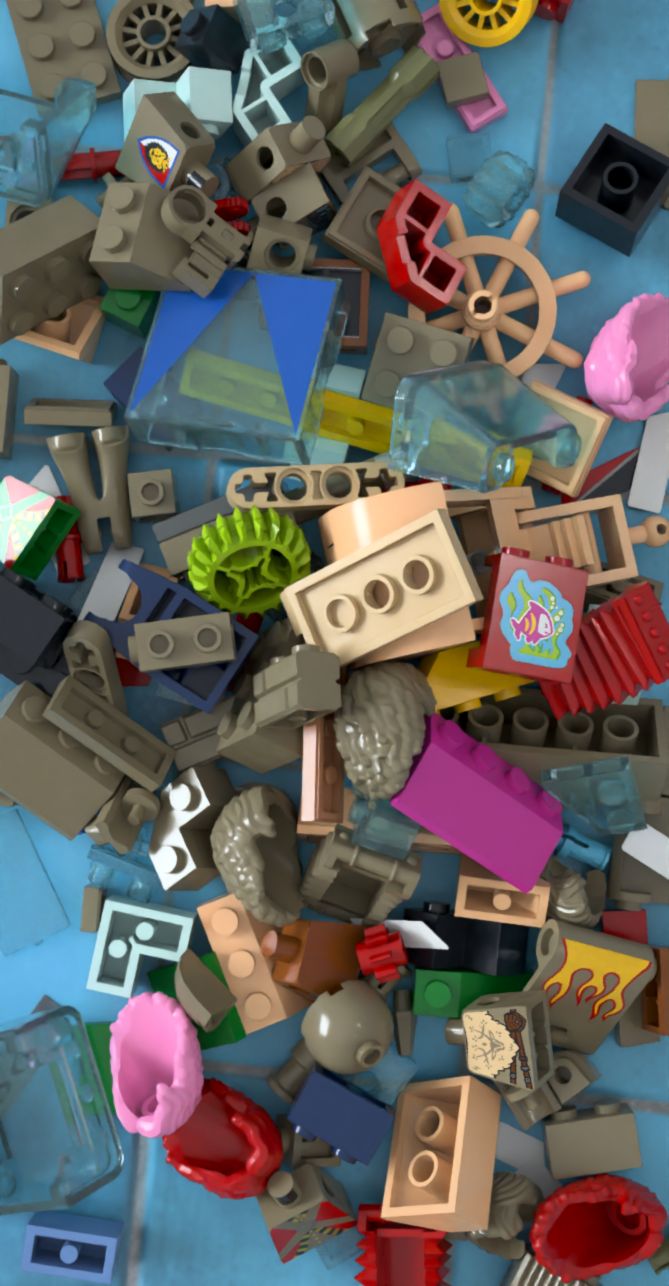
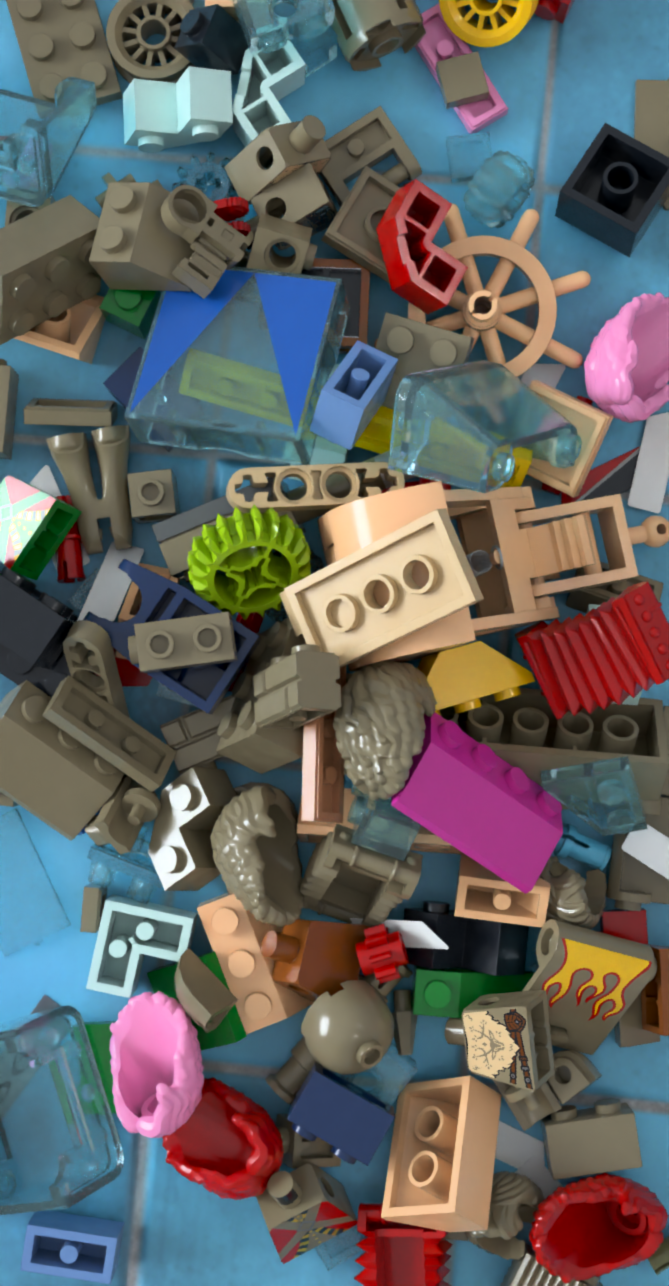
red axle [49,147,125,183] -> none
dark tan torso [115,91,219,198] -> none
dark tan piece [301,38,359,133] -> none
olive axle [324,46,440,169] -> none
panel [466,547,589,684] -> none
none -> medium blue brick [309,340,398,451]

